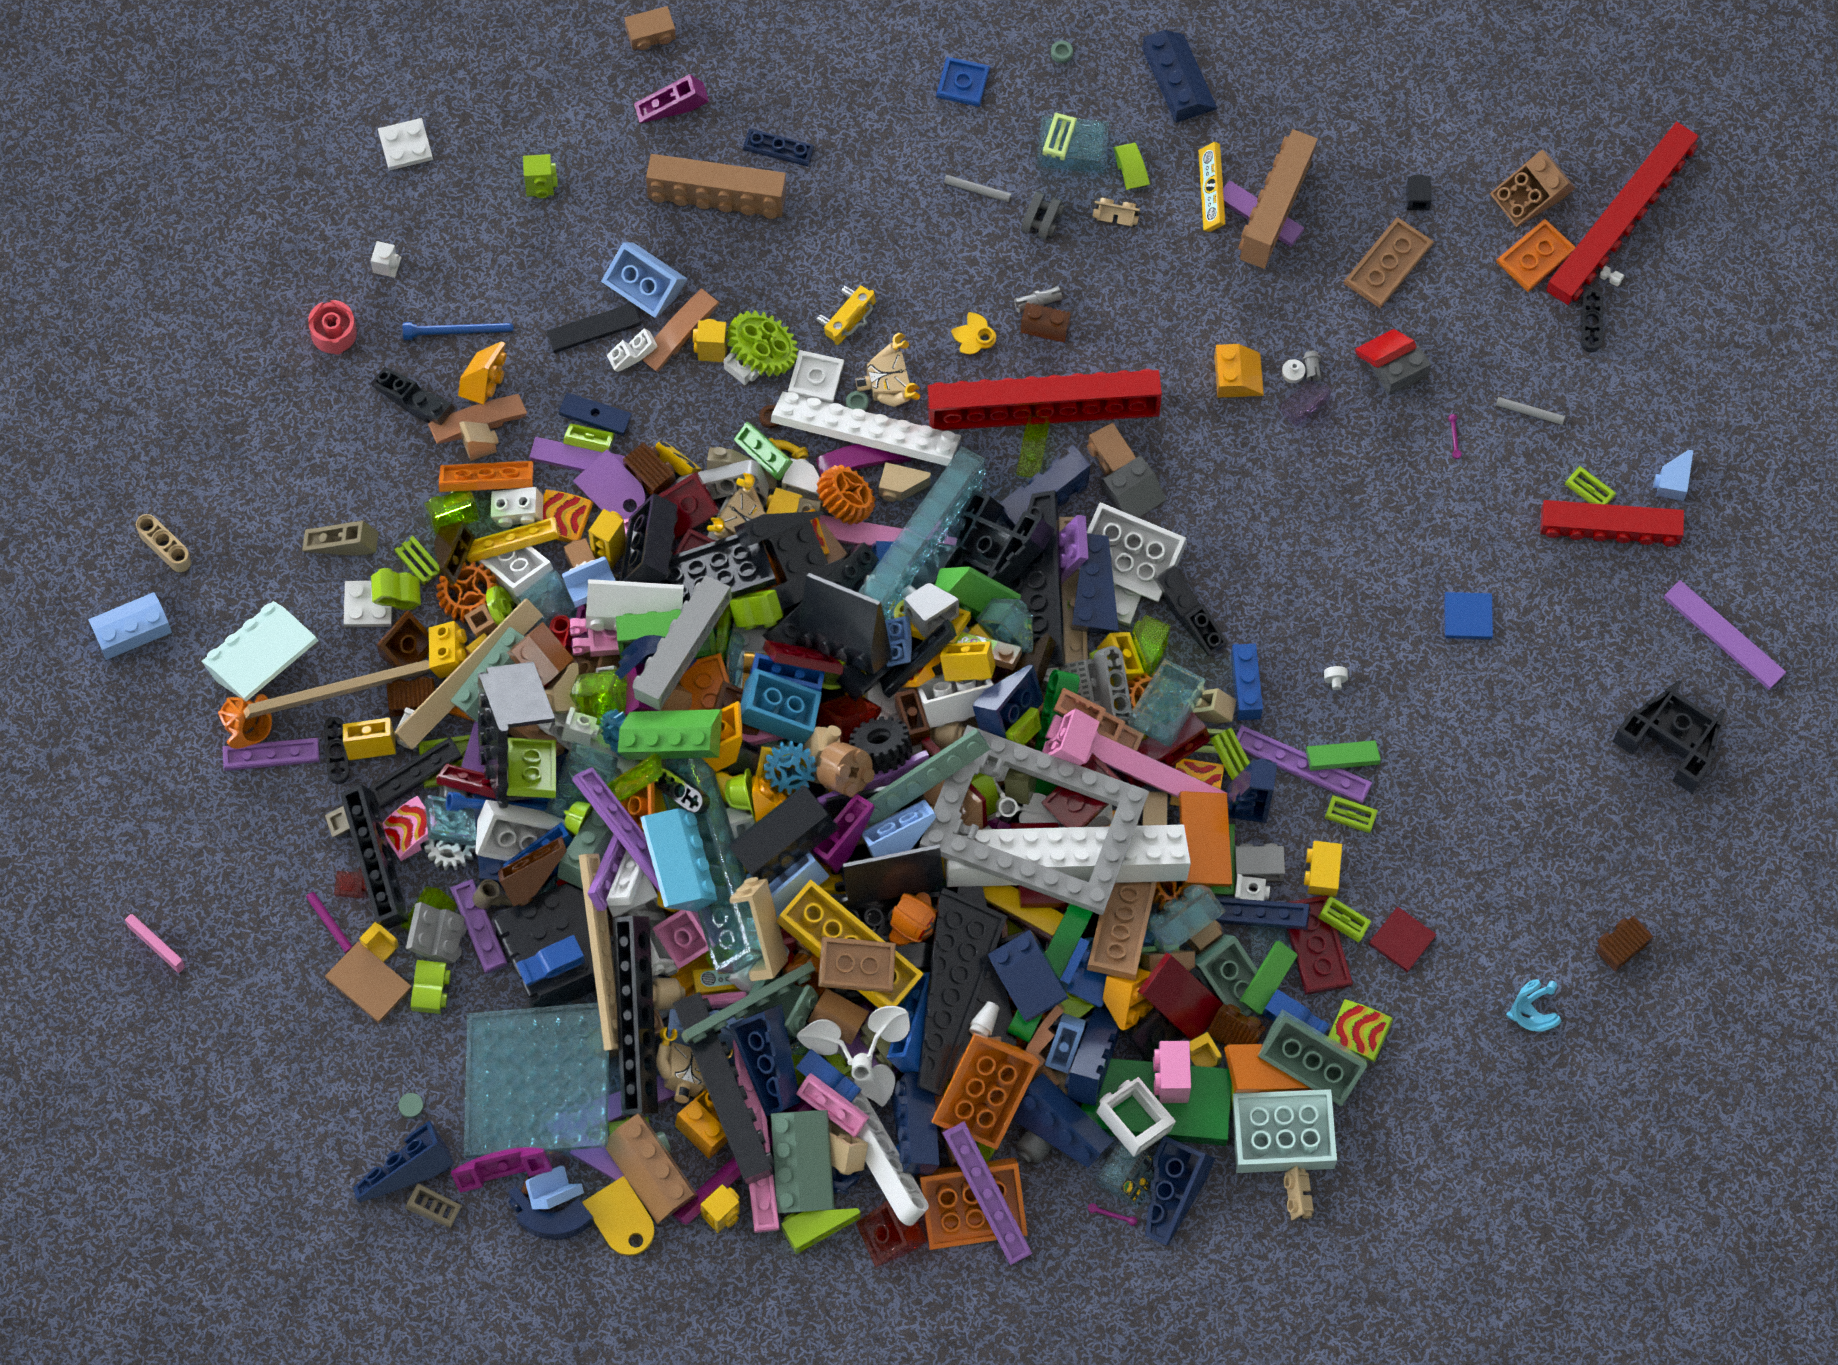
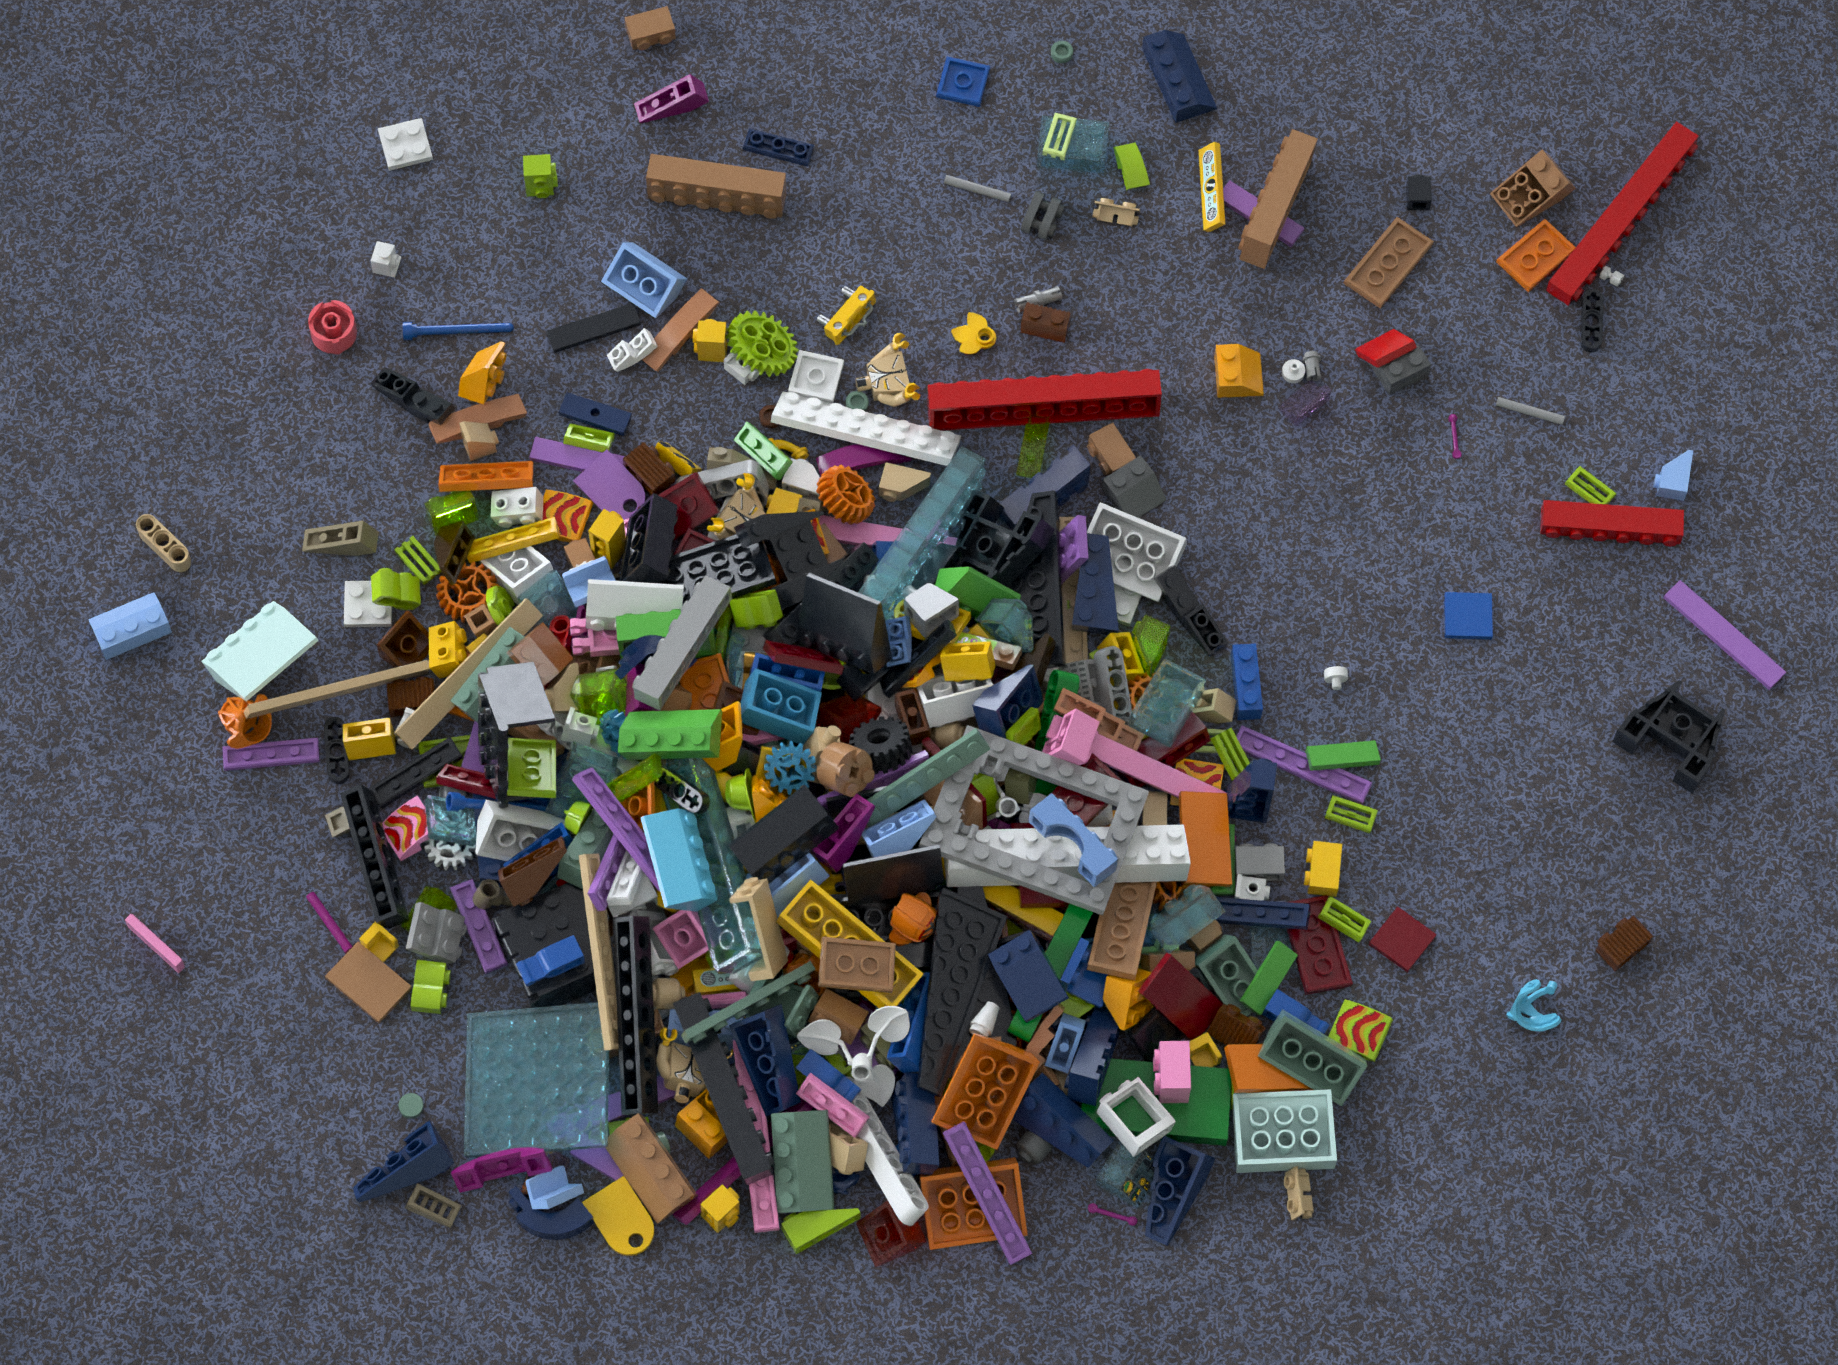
clear red bracket [334,868,367,898] -> none
none -> medium blue arch [1028,793,1118,887]

